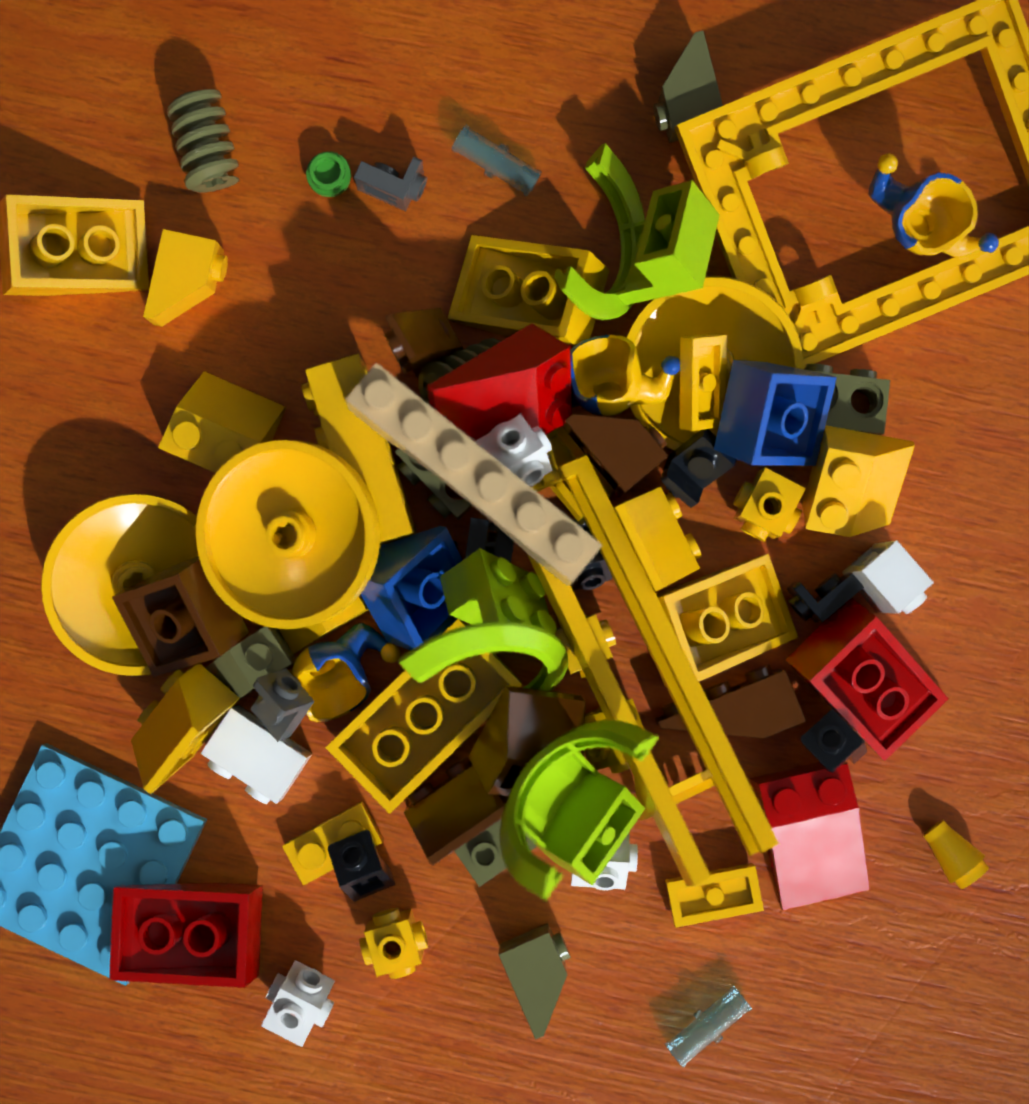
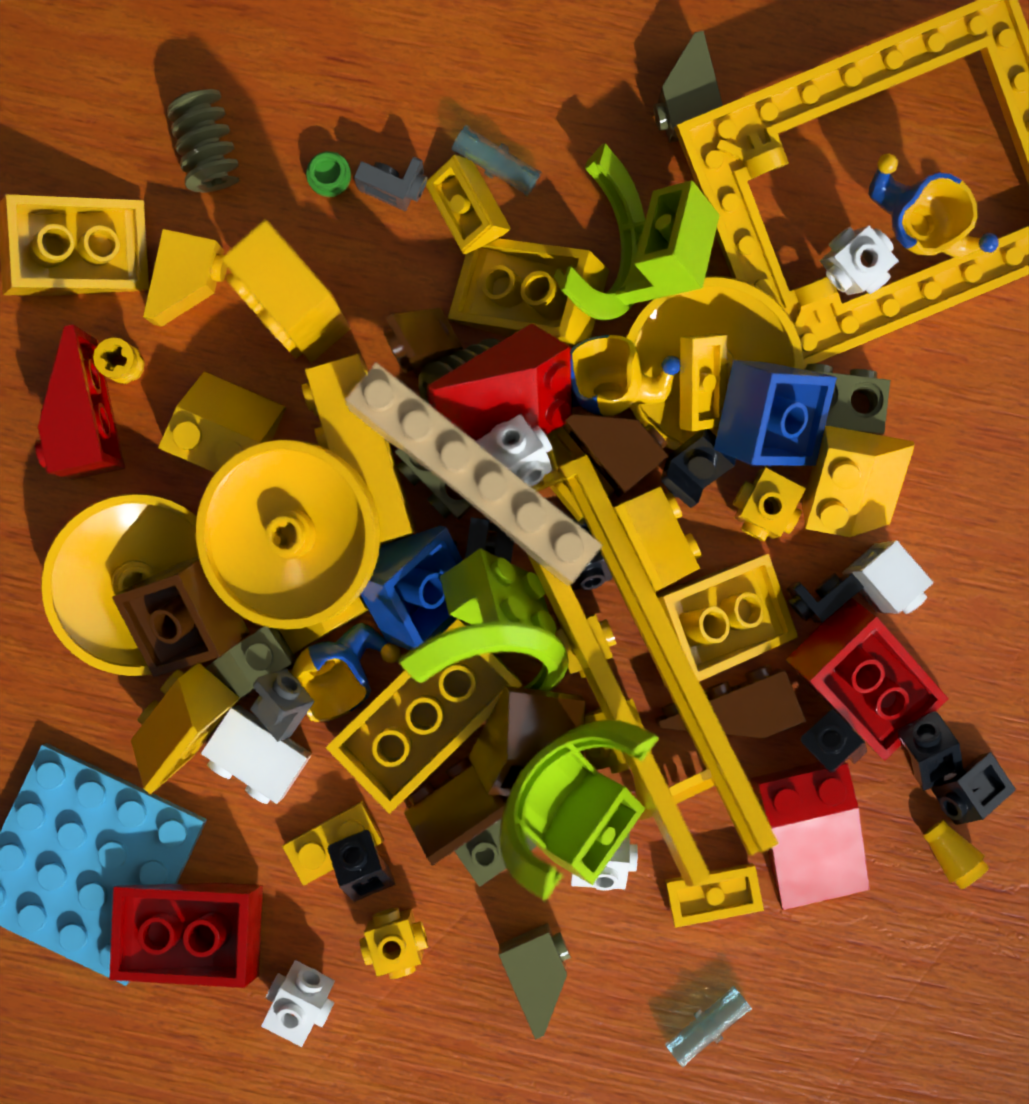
none -> red slope [35,324,125,480]
none -> yellow bush [93,337,145,384]
none -> yellow brick [221,220,351,363]
none -> yellow slope [426,154,511,254]
none -> white brick [820,225,898,295]
none -> black bracket [897,711,963,791]
none -> black bracket [932,752,1016,825]

